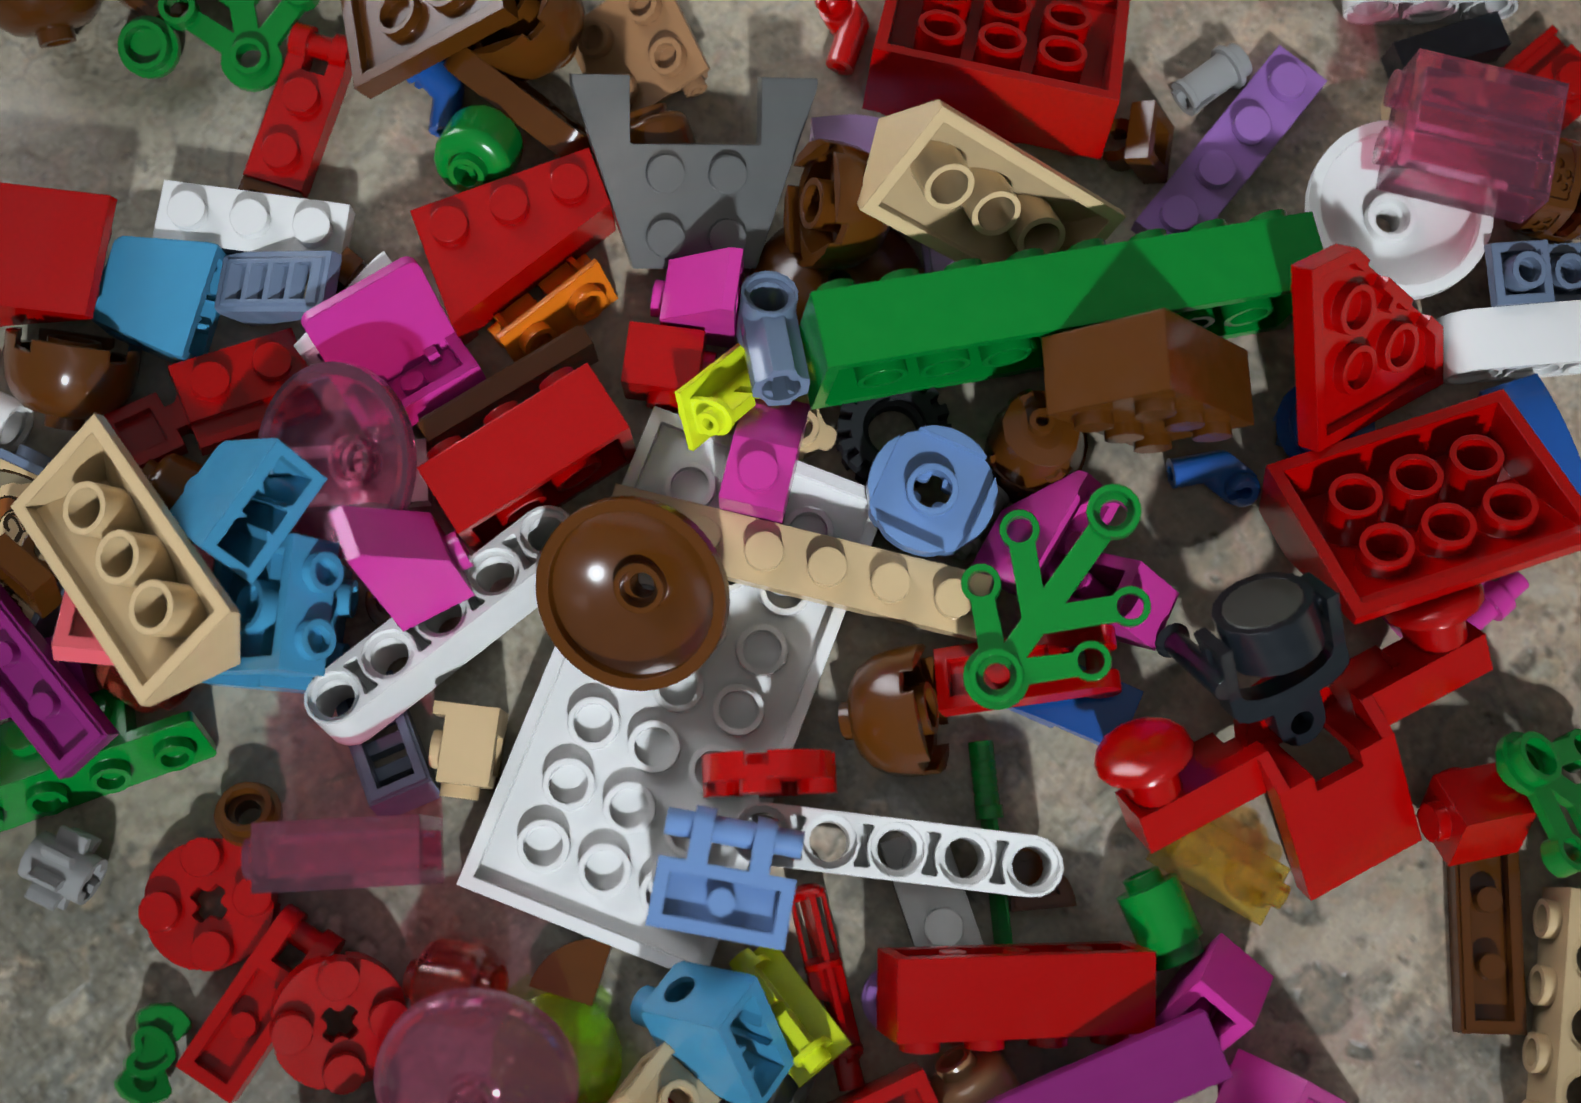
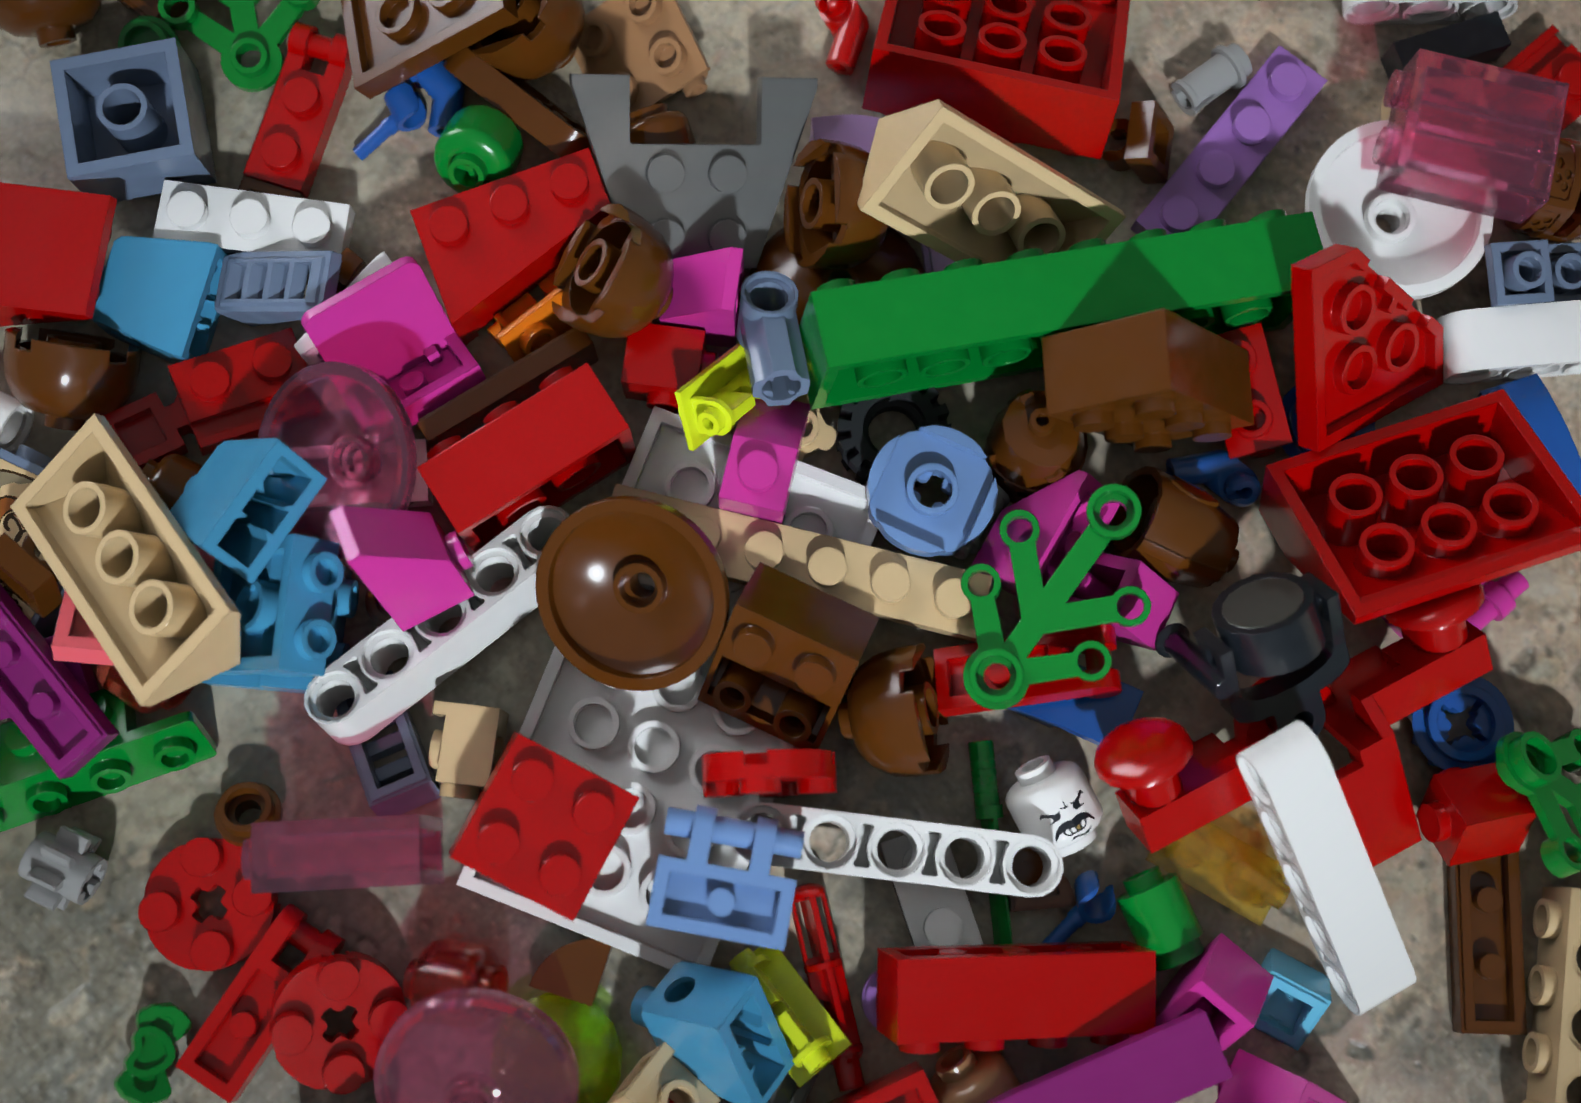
none -> sand blue brick [50,37,217,202]
none -> blue hand [352,83,427,161]
none -> red brick [449,732,639,922]
none -> reddish brown cylinder [552,204,674,338]
none -> reddish brown slope [697,562,880,749]
none -> white head [1005,755,1103,857]
none -> blue hand [1041,870,1116,943]
none -> reddish brown helmet [1108,466,1239,589]
none -> red hinge [1217,322,1293,459]
none -> white beam [1236,720,1417,1016]
none -> medium azure slope [1254,948,1332,1051]
none -> blue gear [1407,677,1514,770]

